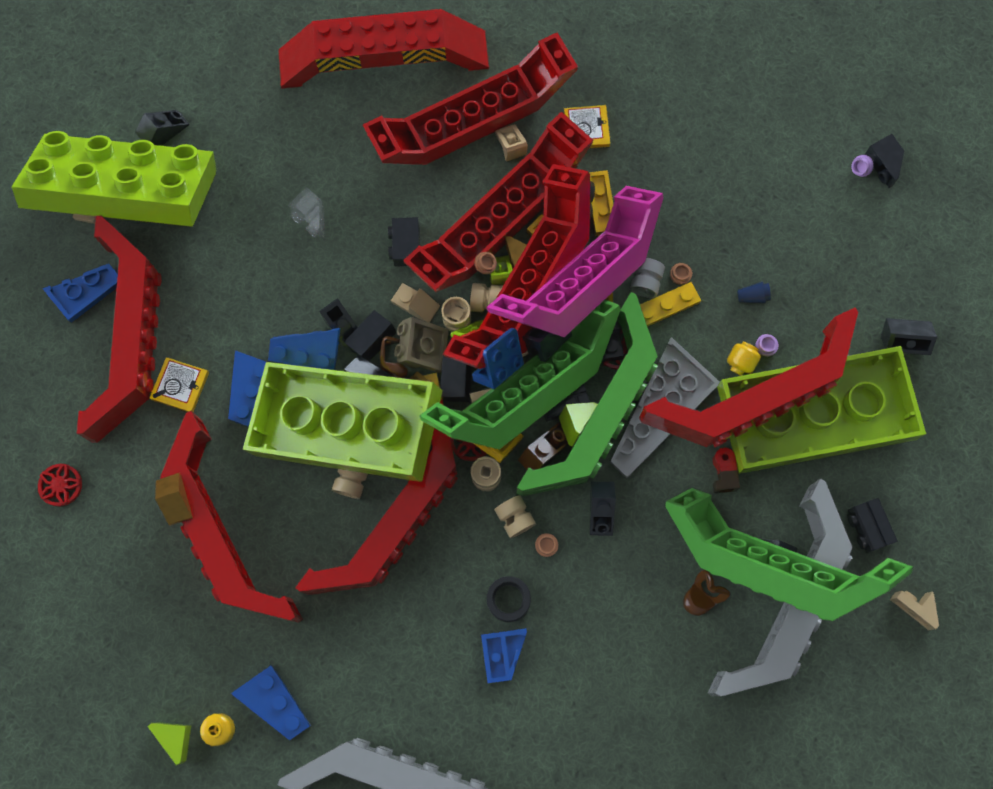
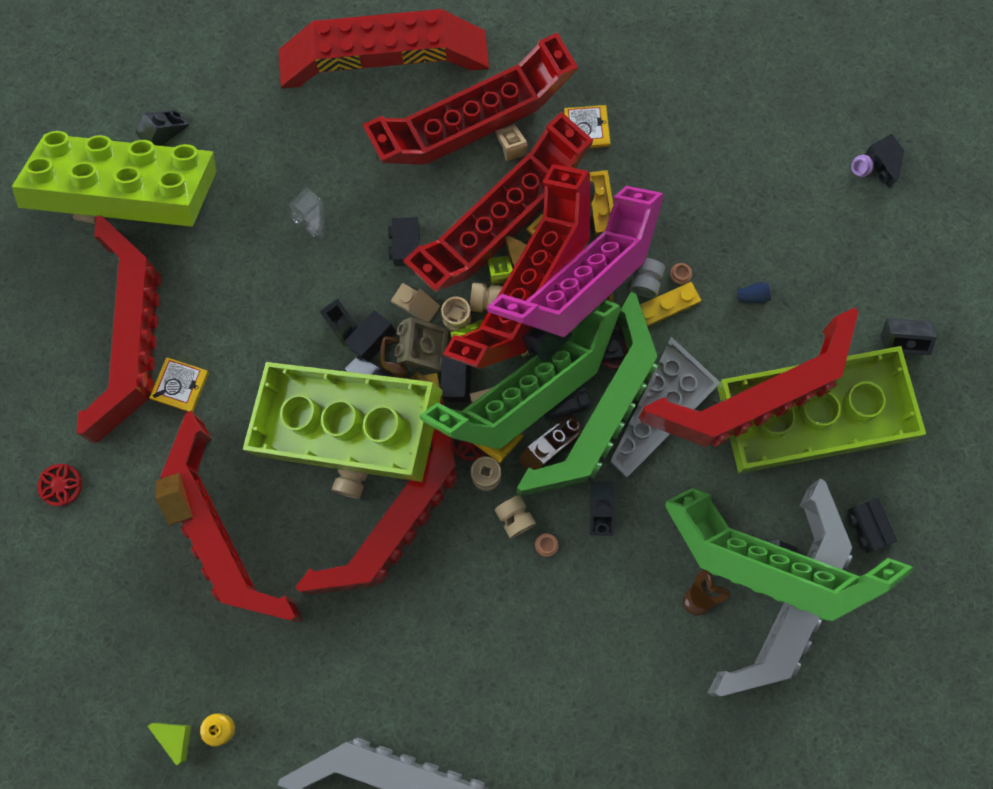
blue wing [43,264,118,323] -> none
blue wing [228,350,266,427] -> none
blue wing [231,665,311,740] -> none
blue wing [268,328,340,370] -> none
blue bracket [472,328,524,389] -> none
nougat plate [474,252,497,274] -> none
blue wing [481,629,527,683] -> none
black tyre [486,576,531,622] -> none
lime slope [559,402,598,446] -> none
leg [712,447,740,493] -> none
yellow head [727,341,761,376] -> none
lavender plate [755,334,778,357] -> none
tan slope [890,591,939,630] -> none

